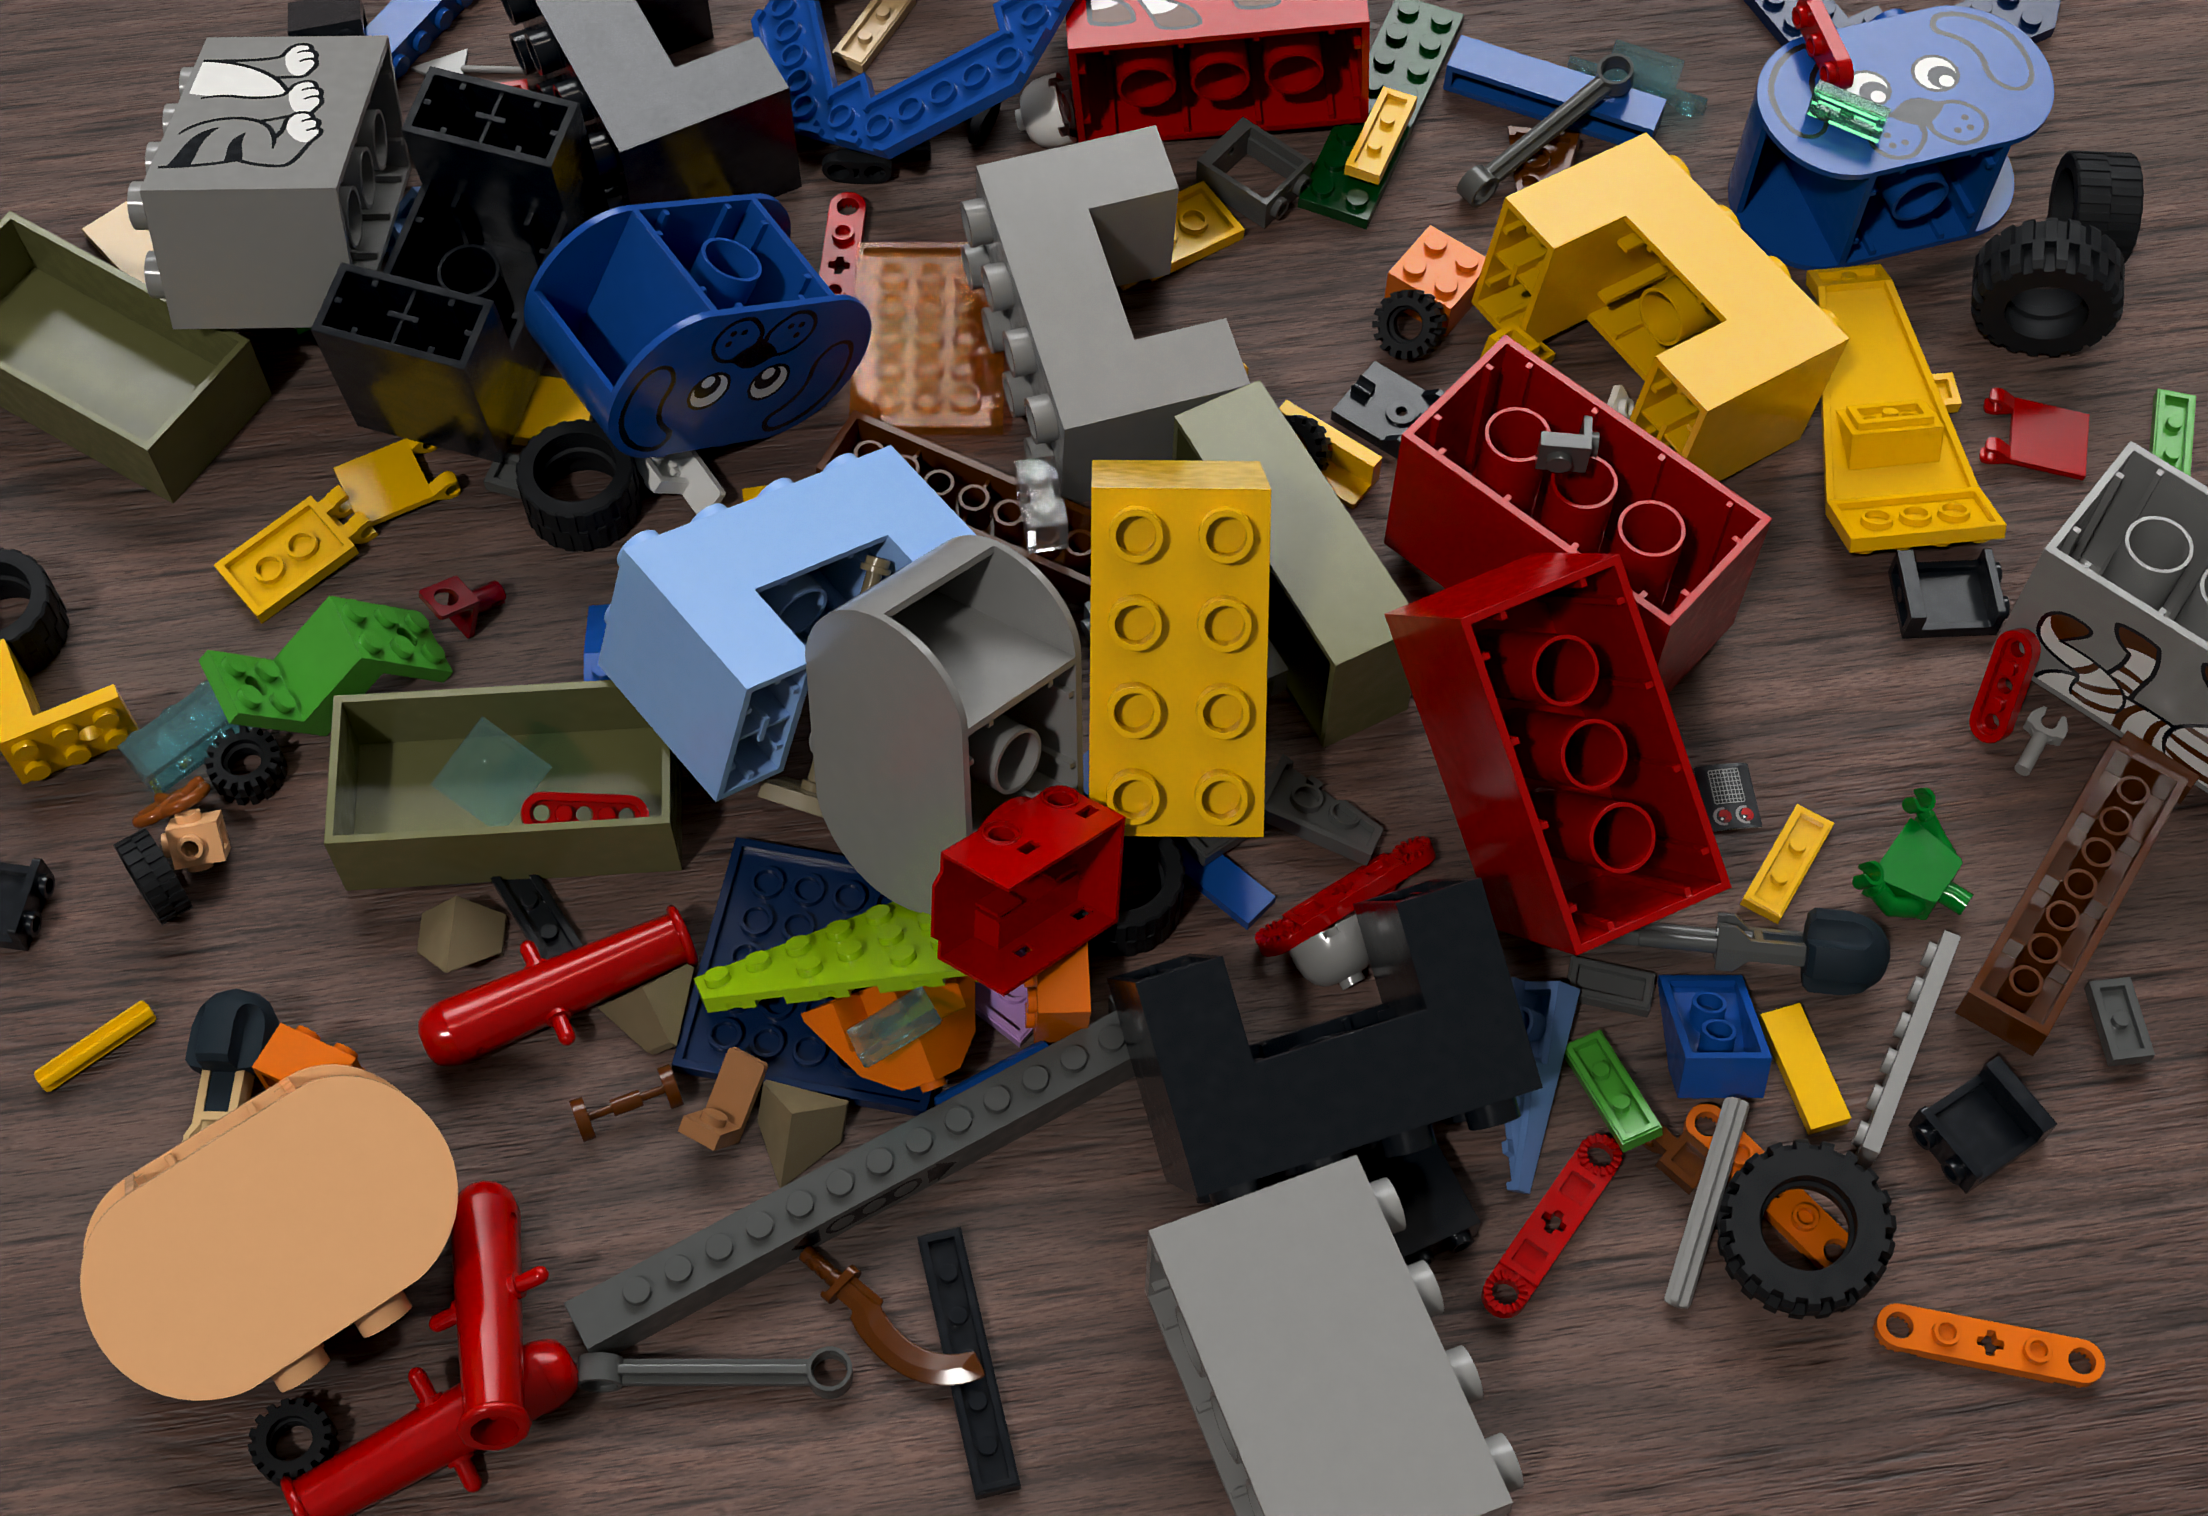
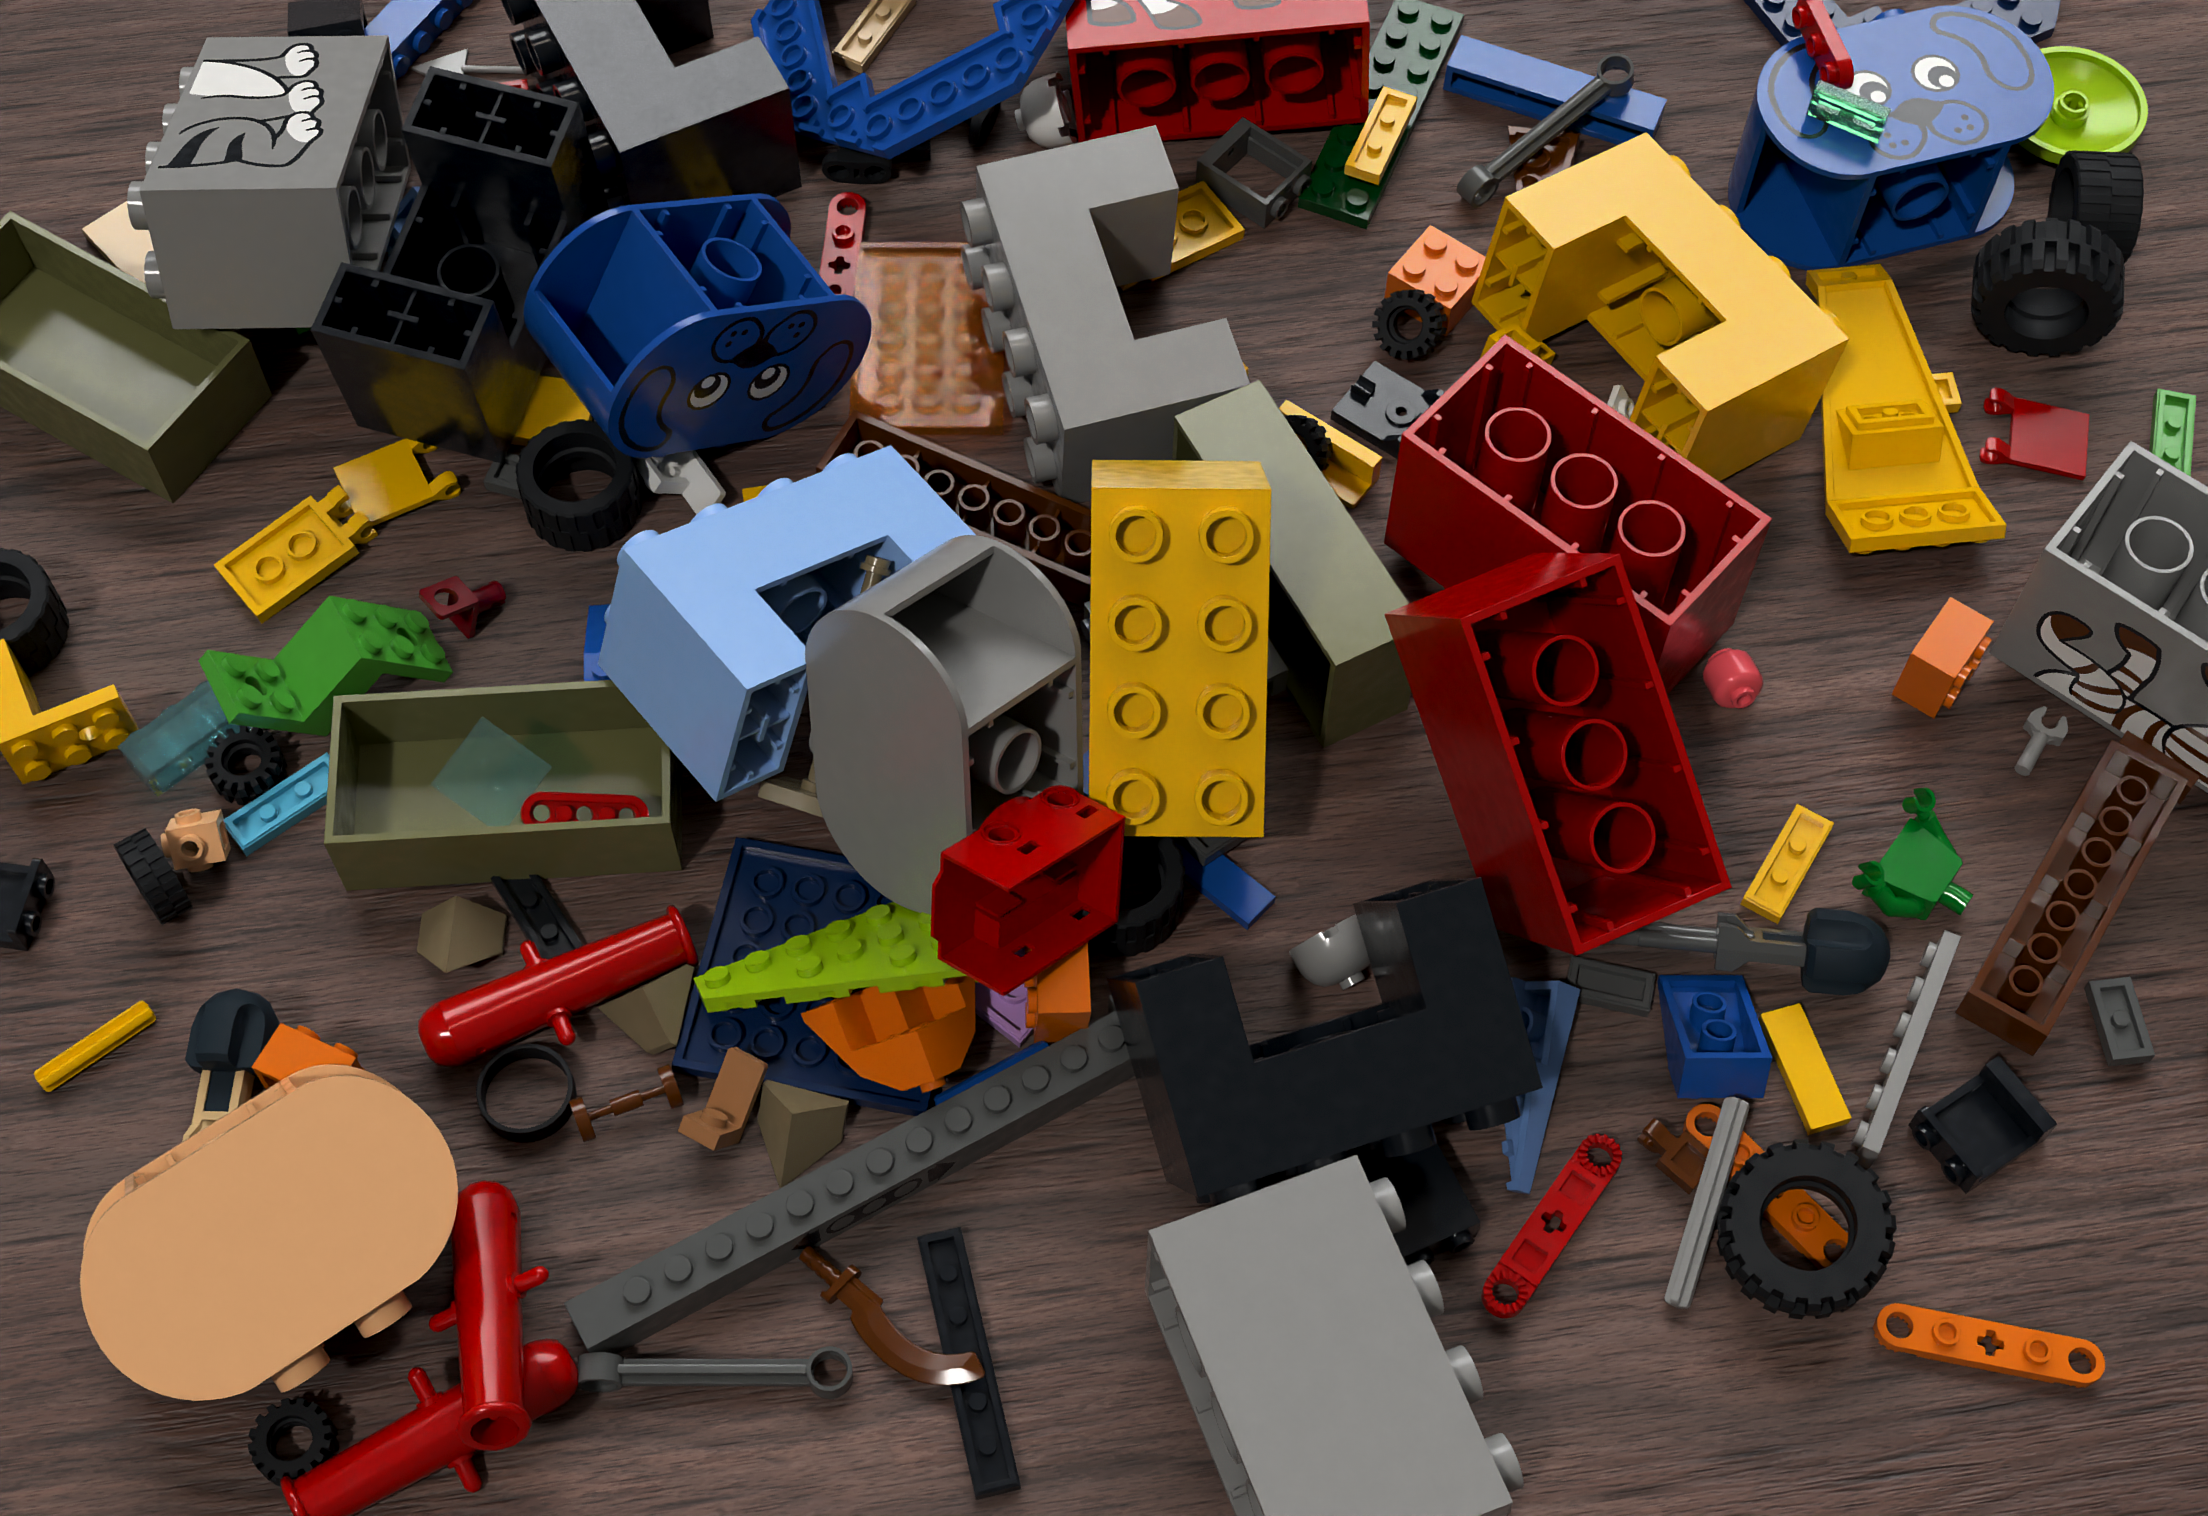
dark orange piece [132,776,211,828] -> none
clear light blue tile [846,987,942,1068] -> none
clear brick [1015,455,1068,554] -> none
red piece [1255,836,1436,957] -> none
dark grey wing [1264,754,1384,866] -> none
dark grey bracket [1535,415,1600,473] -> none
bright green tile [1564,1030,1663,1153] -> none
clear light blue bracket [1567,39,1708,116] -> none
black sticker [1694,763,1762,832] -> none
black panel [1888,548,2010,639] -> none
red plate [1969,628,2041,743] -> none
none -> medium azure tile [224,752,330,857]
none -> black tyre [476,1044,577,1143]
none -> coral head [1703,648,1763,709]
none -> orange brick [1892,597,1994,719]
none -> lime dish [2018,46,2148,164]

